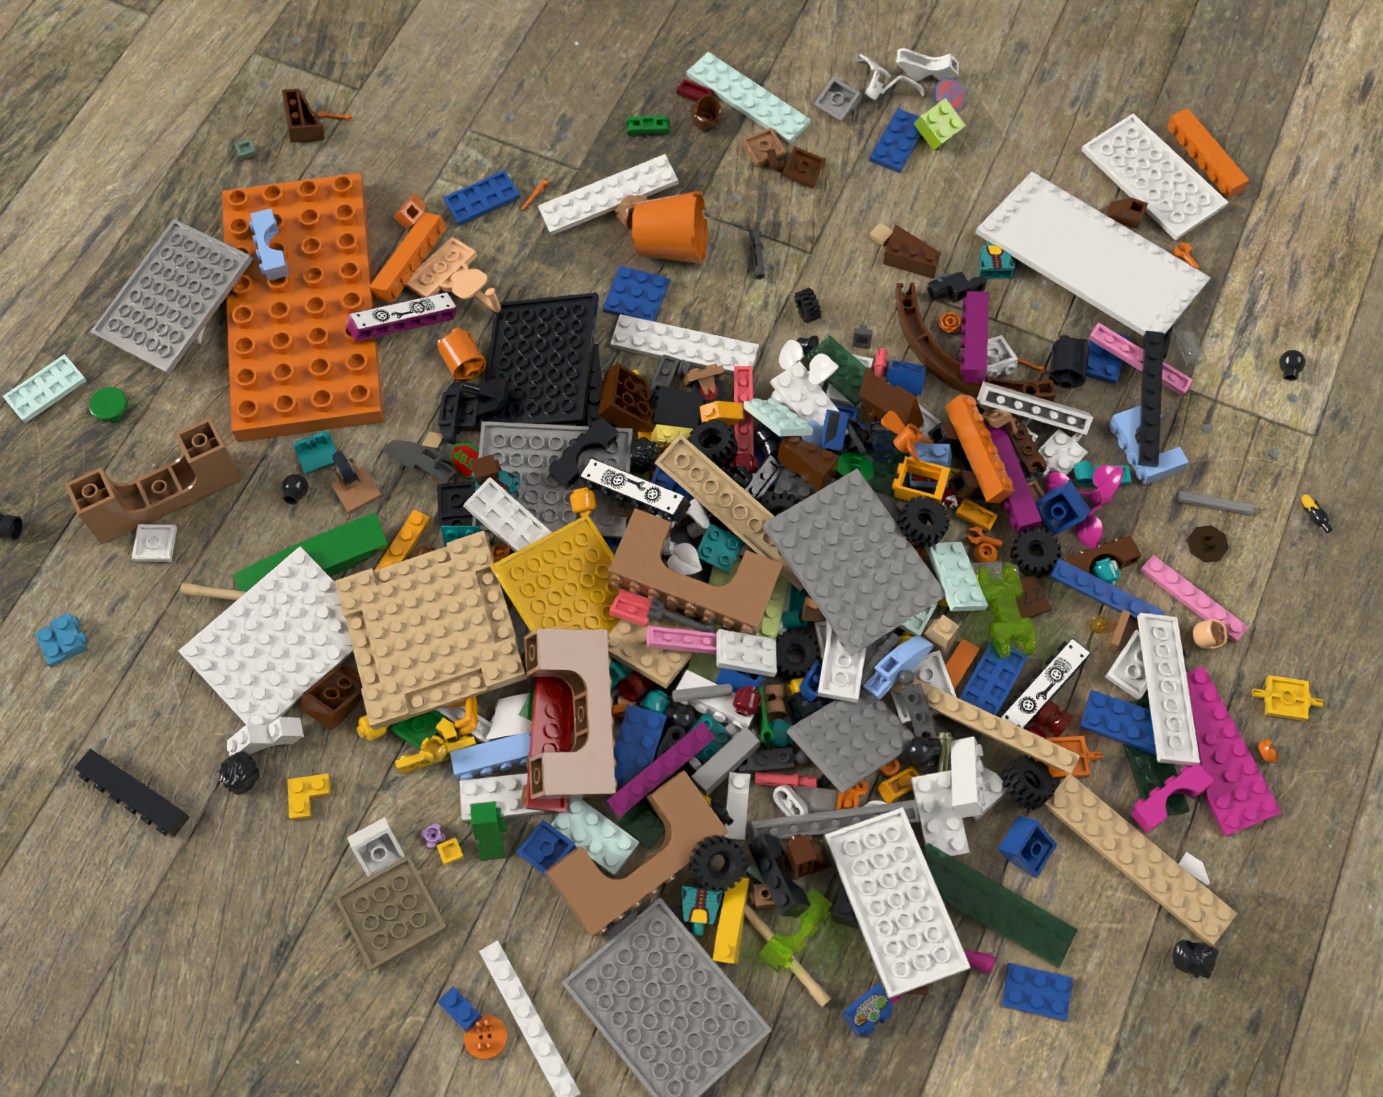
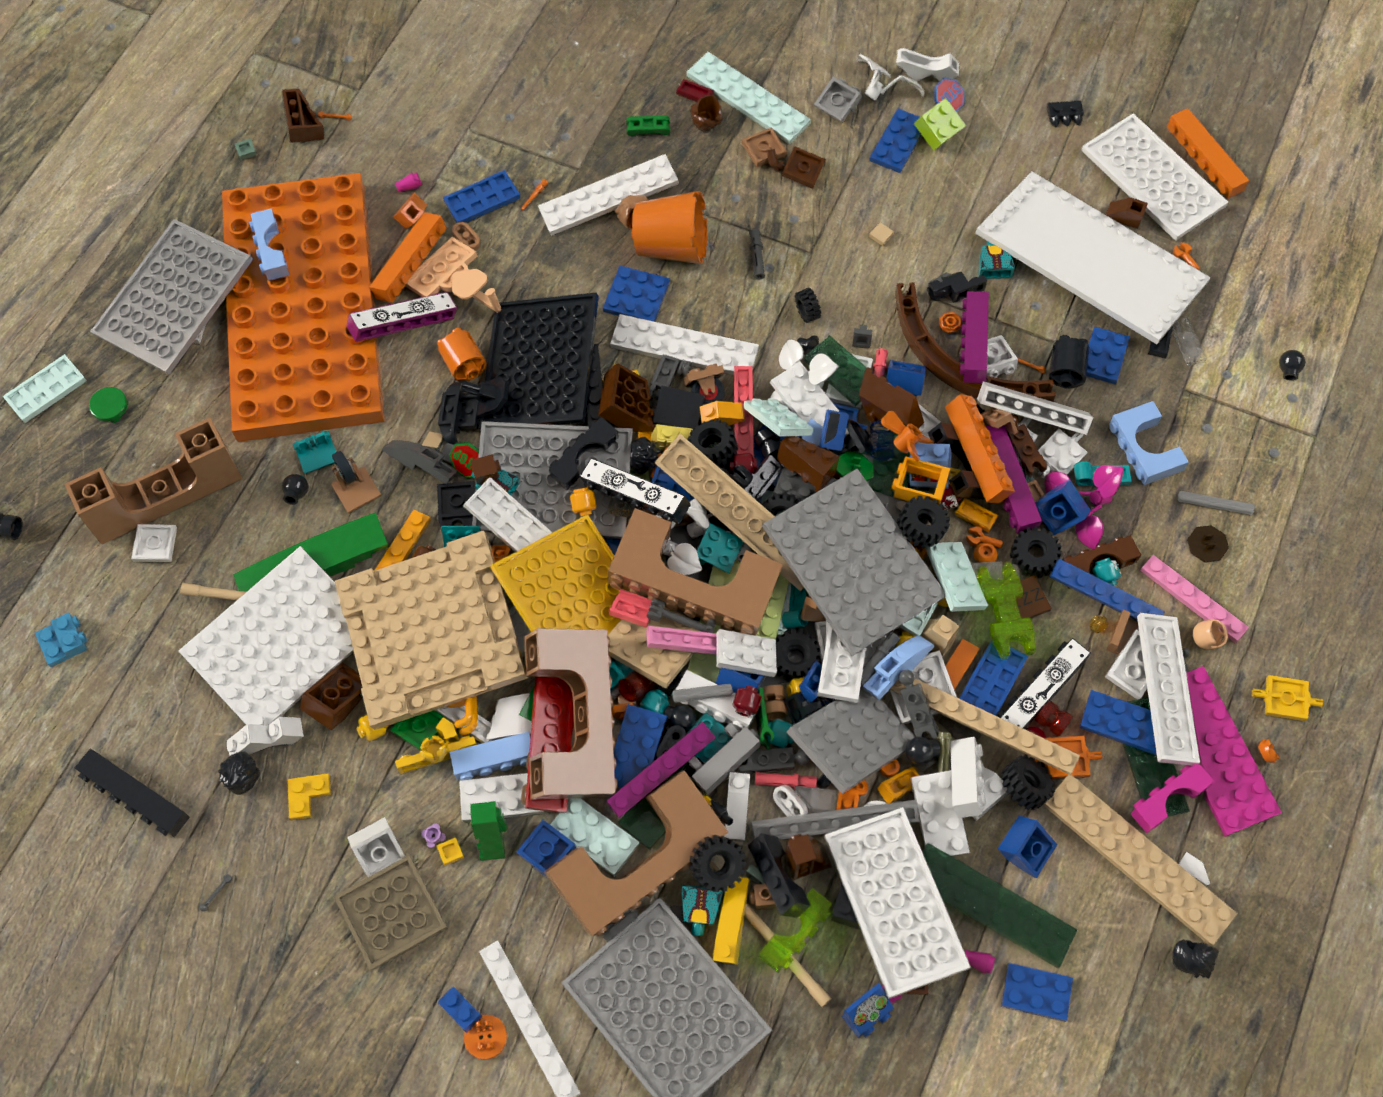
reddish brown wedge [883,224,941,279] -> none
bright pink plate [1088,322,1193,396] -> none
black plate [1138,331,1164,467] -> none
black piece [1301,495,1333,534] -> none
none -> dark grey hinge [199,874,232,912]
none -> dark pink cone [395,172,422,193]
none -> medium nougat plate [452,222,481,251]
none -> black plate [1047,100,1084,127]

